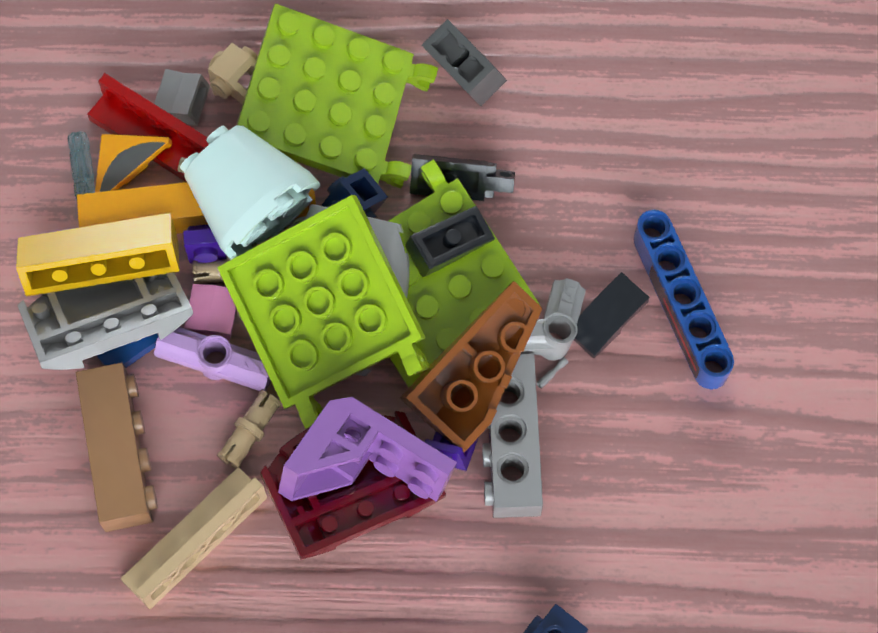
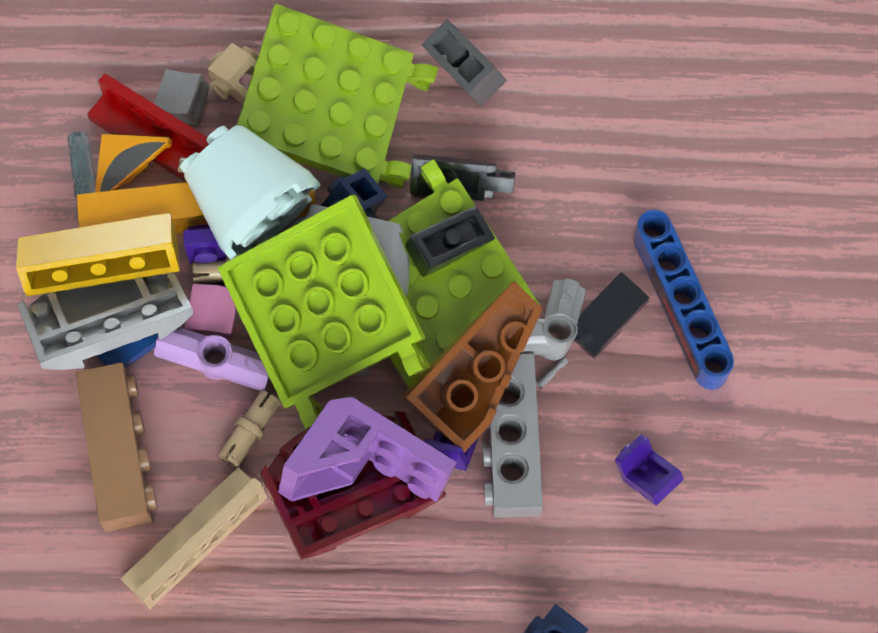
none -> dark purple bracket [615,434,684,506]

